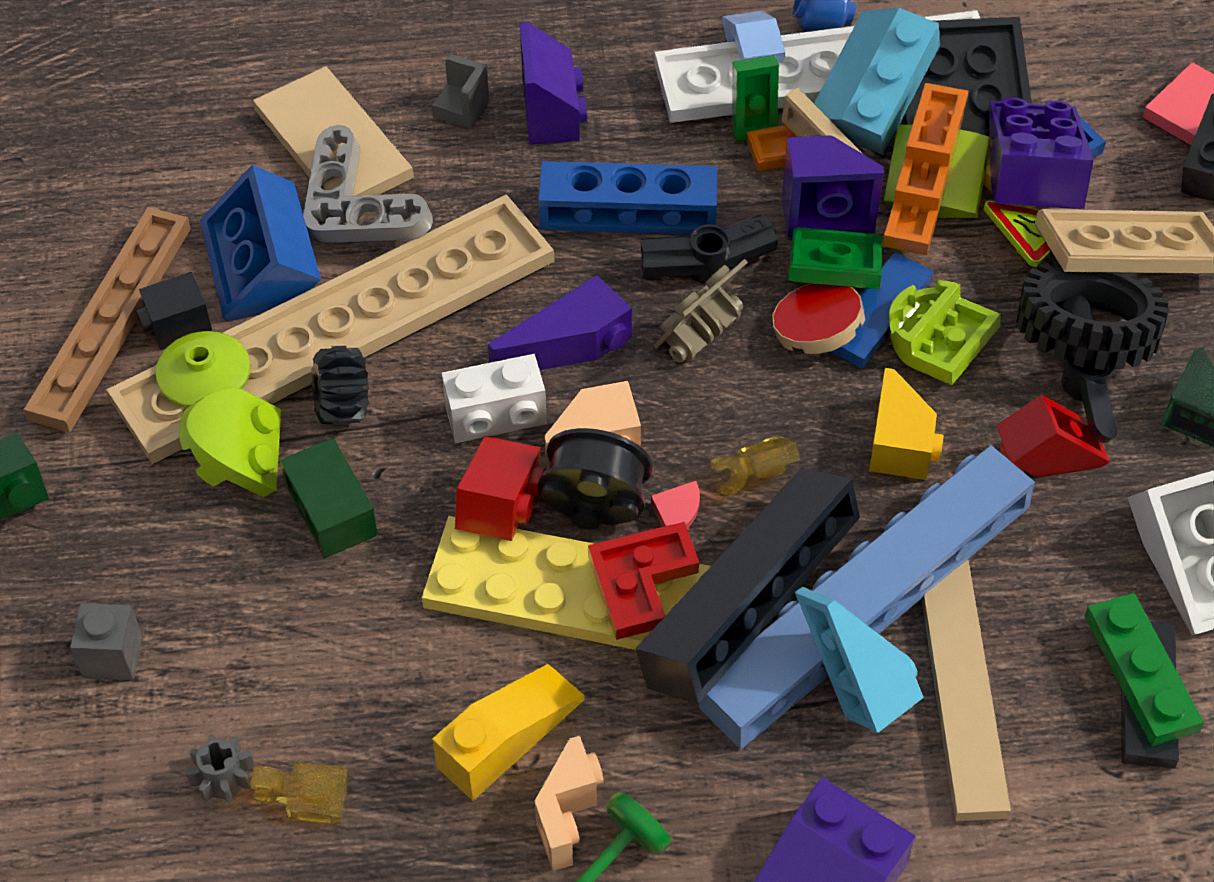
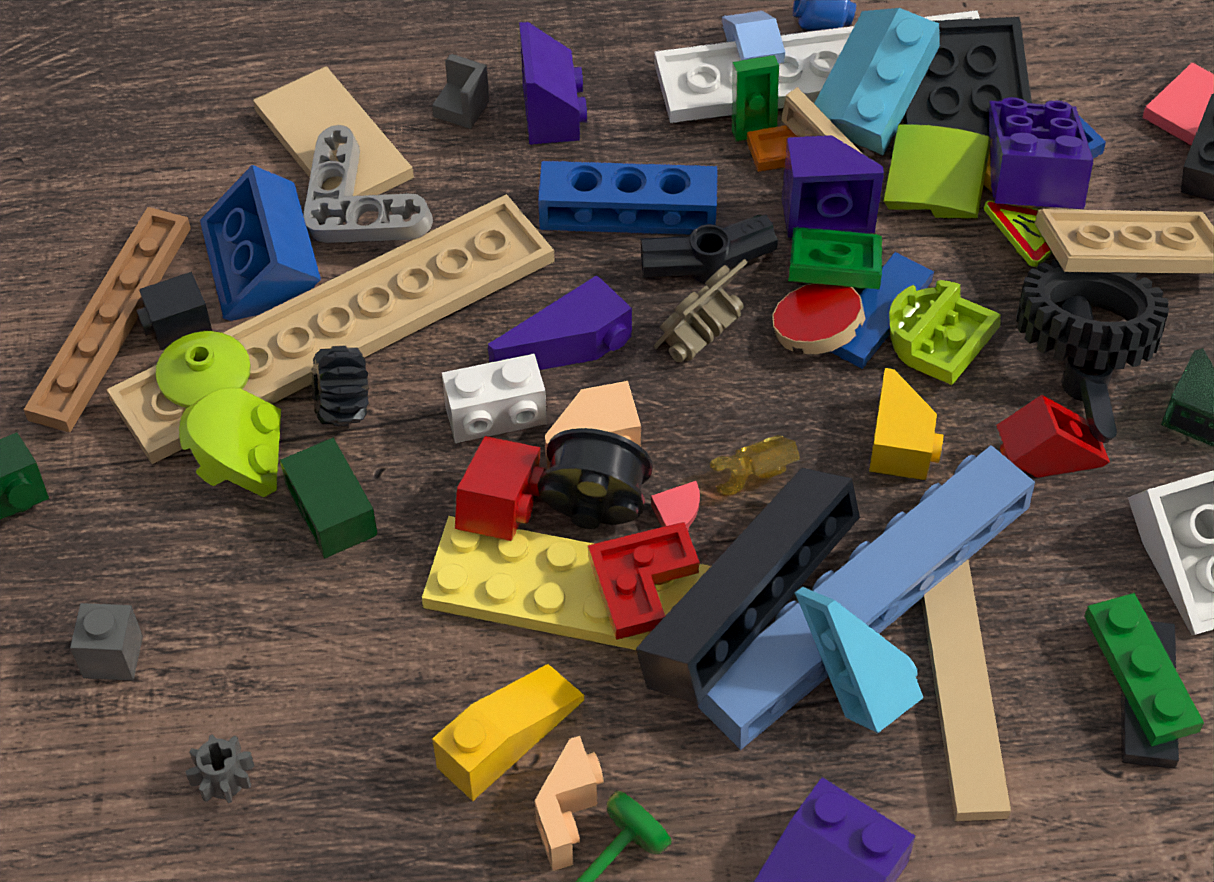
clear yellow plate [250,761,349,825] -> none
orange slope [883,83,968,255] -> none

